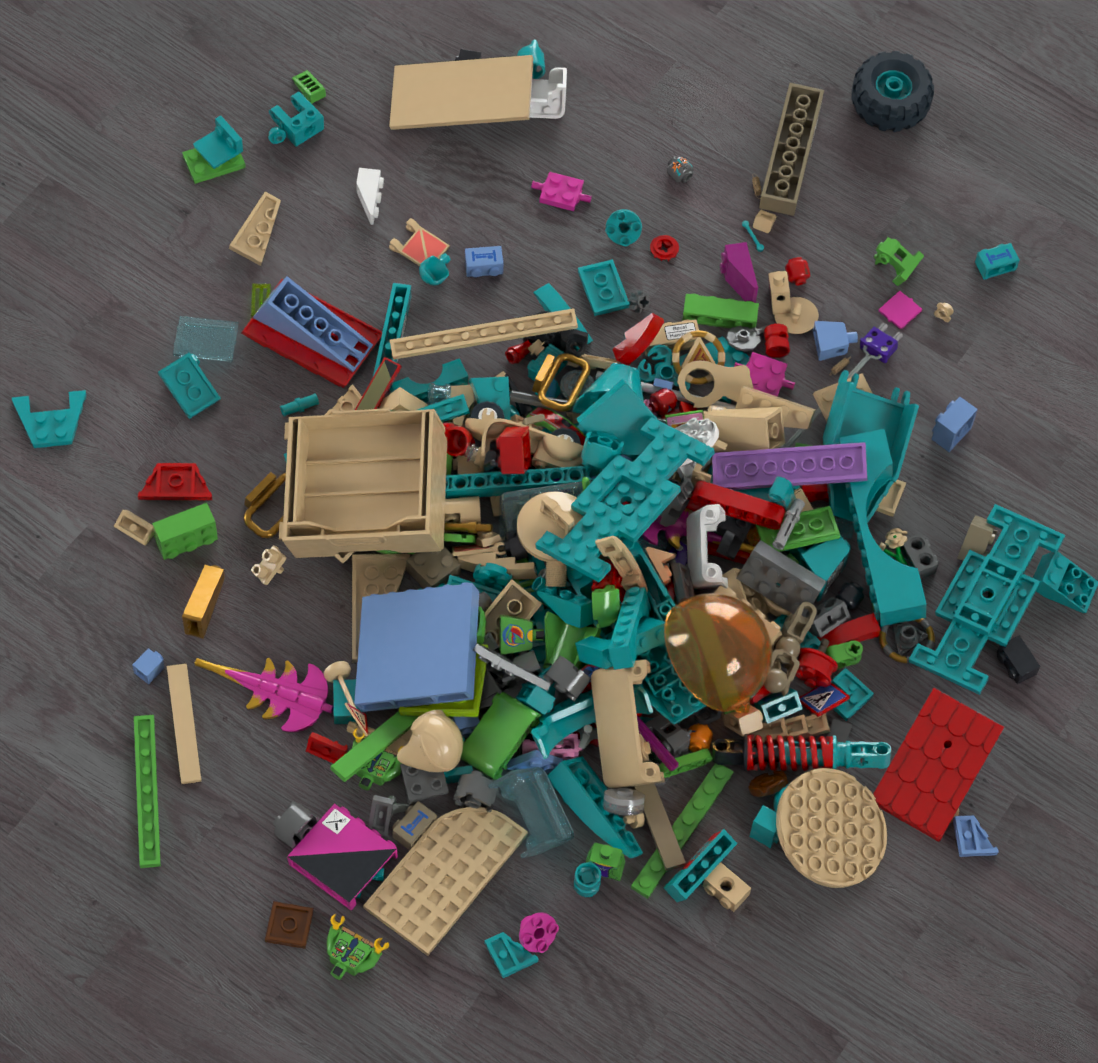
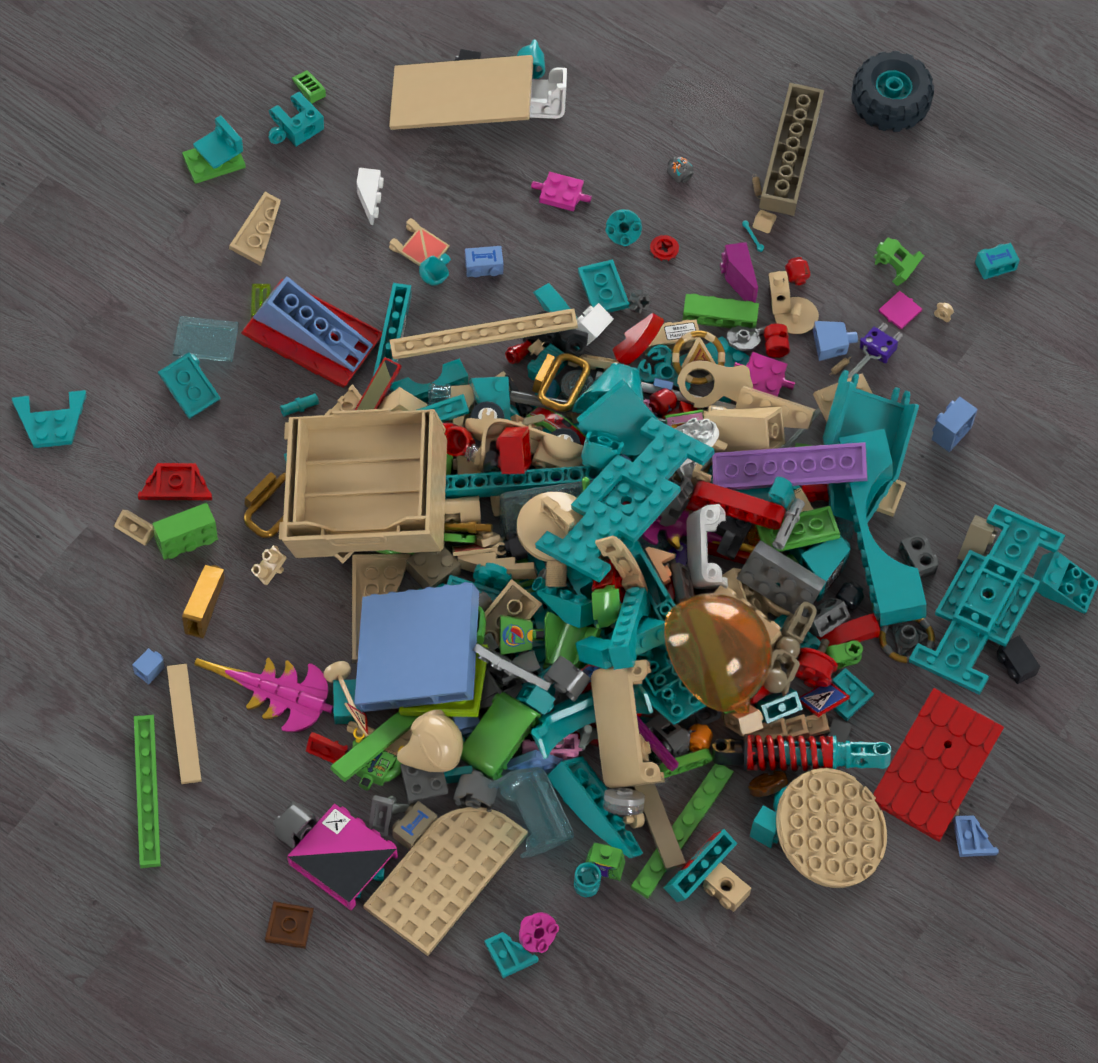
bright green torso [327,914,389,980] -> none
tan plant [878,528,908,566] -> none
none -> white brick [576,303,613,345]

